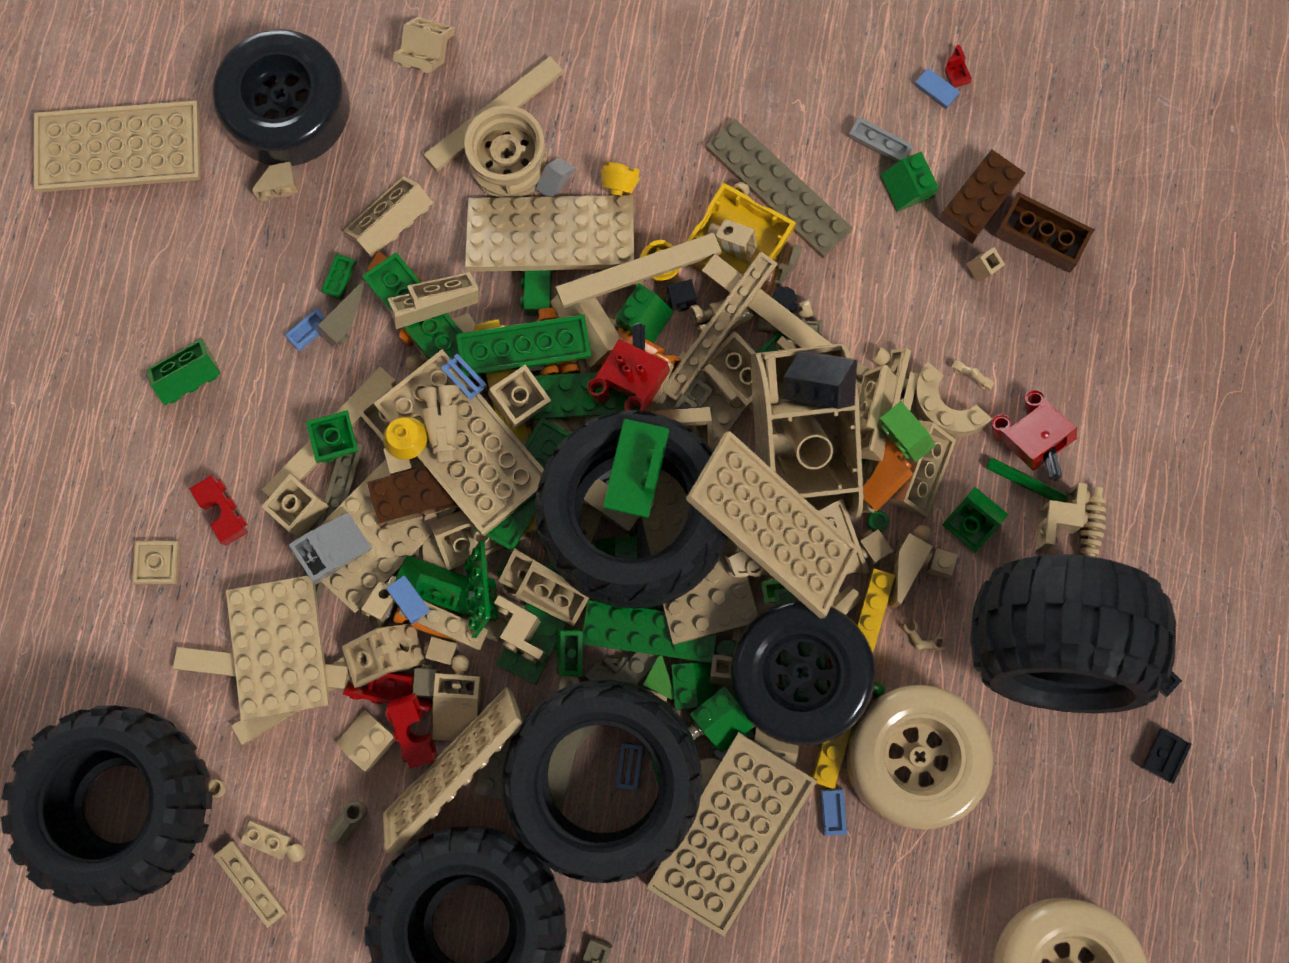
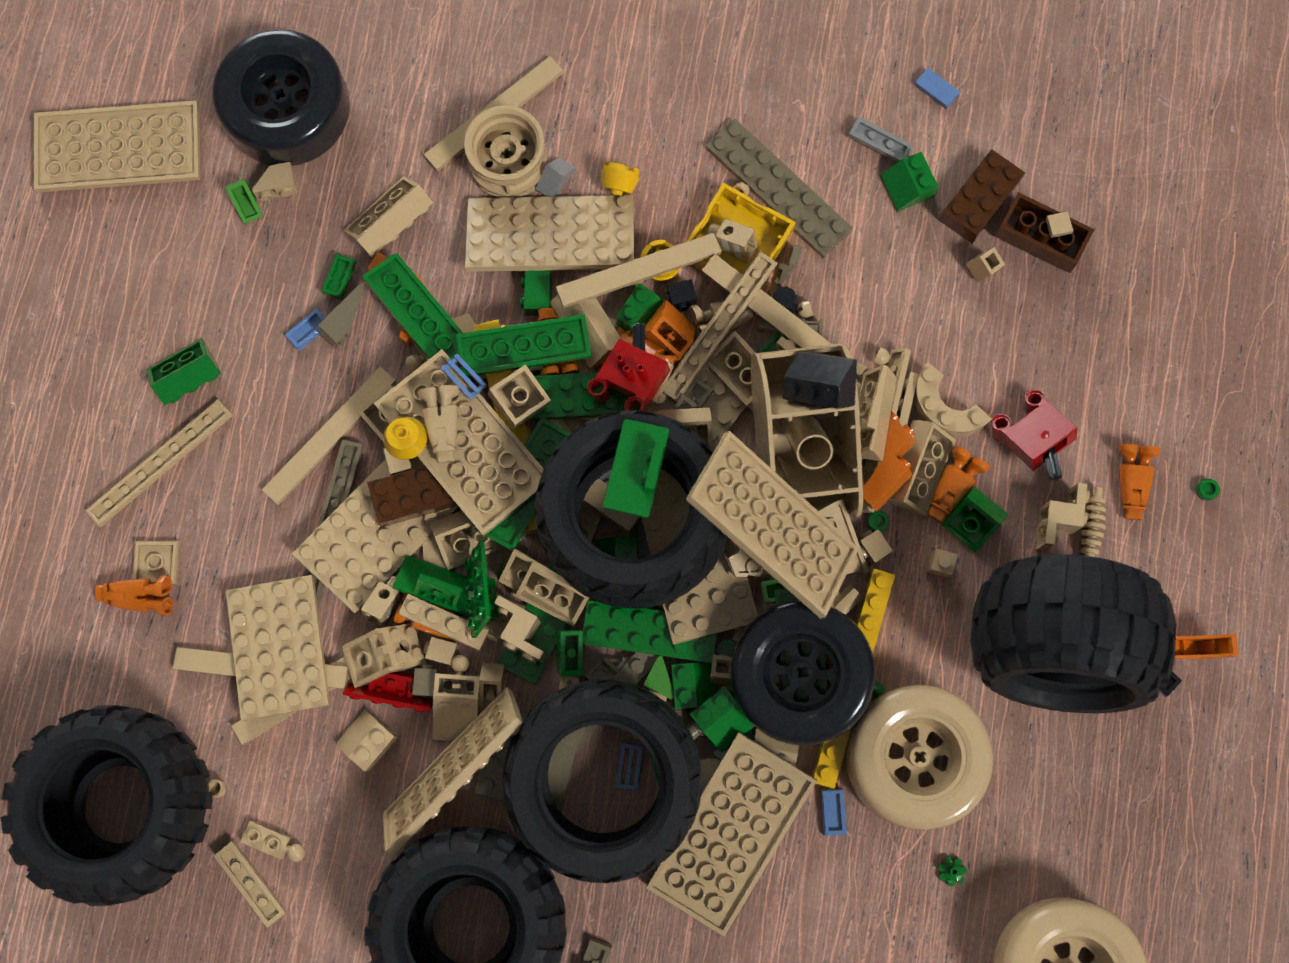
red arch [189,475,248,546] -> none
tan brick [262,474,329,538] -> none
light grey slope [289,512,372,585] -> none
green slope [306,410,359,464] -> none
dark tan piece [327,801,367,846] -> none
medium blue tile [386,575,430,624] -> none
red arch [386,693,437,769] -> none
tan slope [388,272,479,329] -> none
tan bracket [393,17,455,73] -> none
tan tile [703,364,737,406] -> none
tan tile [764,354,778,404] -> none
bright green brick [880,401,936,463] -> none
tan slope [891,525,933,609] -> none
tan arm [902,620,945,652] -> none
red slope [945,44,972,88] -> none
tan arm [951,360,995,391] -> none
green axle [986,458,1068,502] -> none
black plate [1142,728,1192,784] -> none
none -> tan tile [85,399,233,527]
none -> orange piece [95,575,173,616]
none -> bright green slope [225,179,263,224]
none -> tan slope [479,663,505,713]
none -> orange slope [645,300,696,359]
none -> orange piece [927,446,990,523]
none -> green plant [938,857,967,886]
none -> tan tile [1046,211,1073,238]
none -> orange piece [1118,444,1161,520]
none -> orange arch [1175,634,1239,660]
none -> green tile [1196,478,1220,501]

